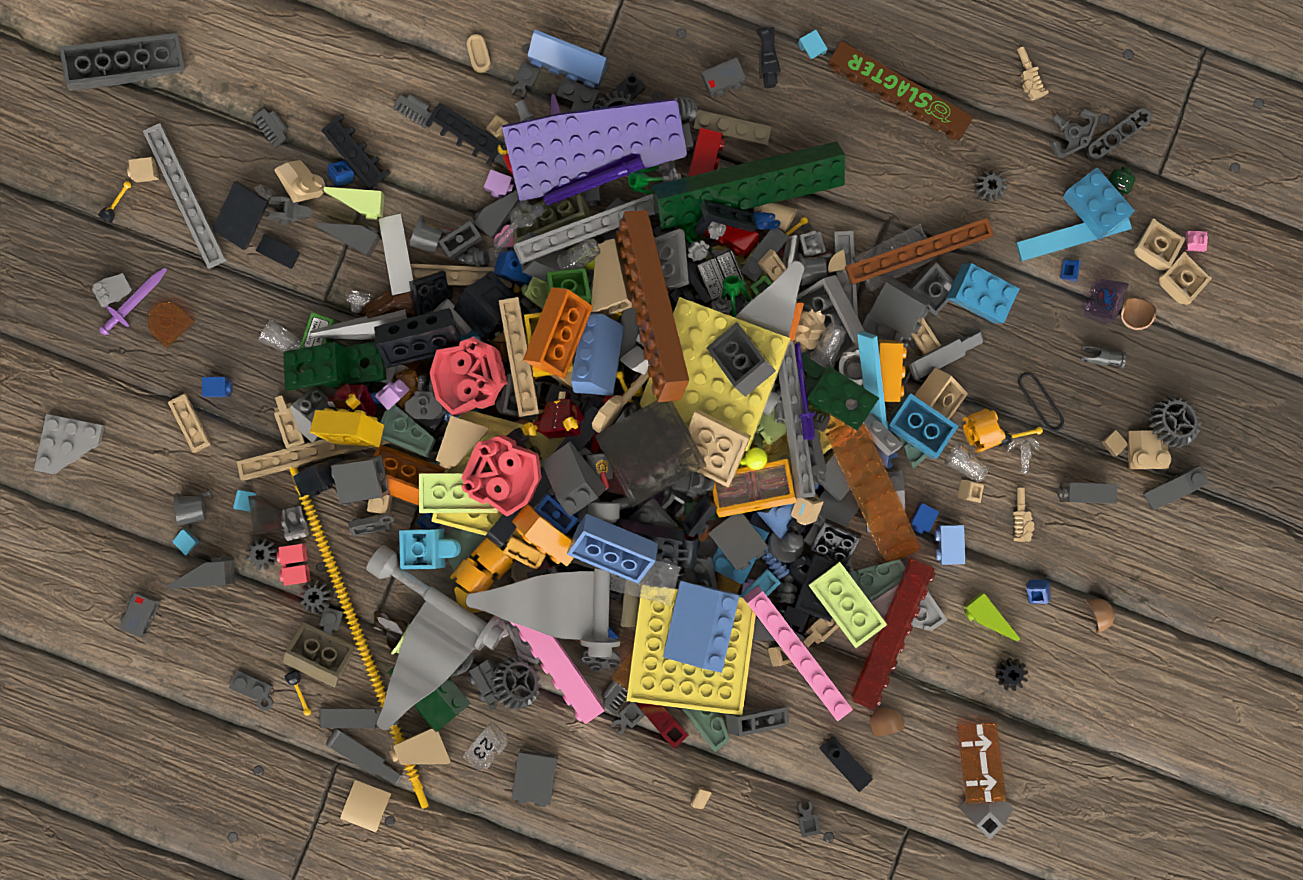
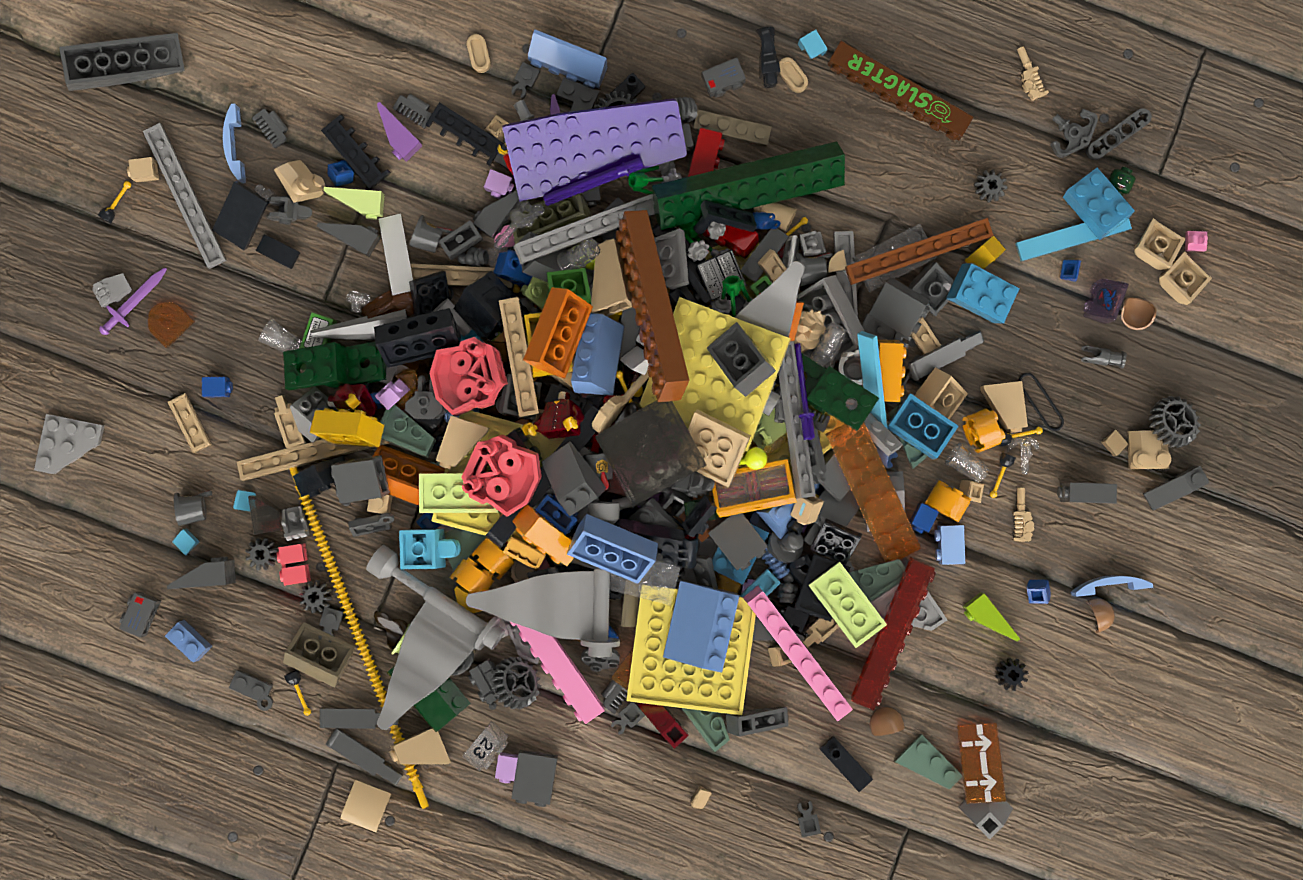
none -> medium blue brick [165,620,212,662]
none -> light blue slope [223,104,246,183]
none -> medium lavender slope [377,102,422,162]
none -> lavender brick [495,752,518,783]
none -> tan tile [779,57,808,93]
none -> sand green wing [894,734,963,790]
none -> light orange brick [925,480,971,522]
none -> yellow slope [964,236,1006,269]
none -> tan slope [980,381,1028,433]
none -> hinge [990,452,1016,498]
none -> light blue slope [1071,575,1153,597]

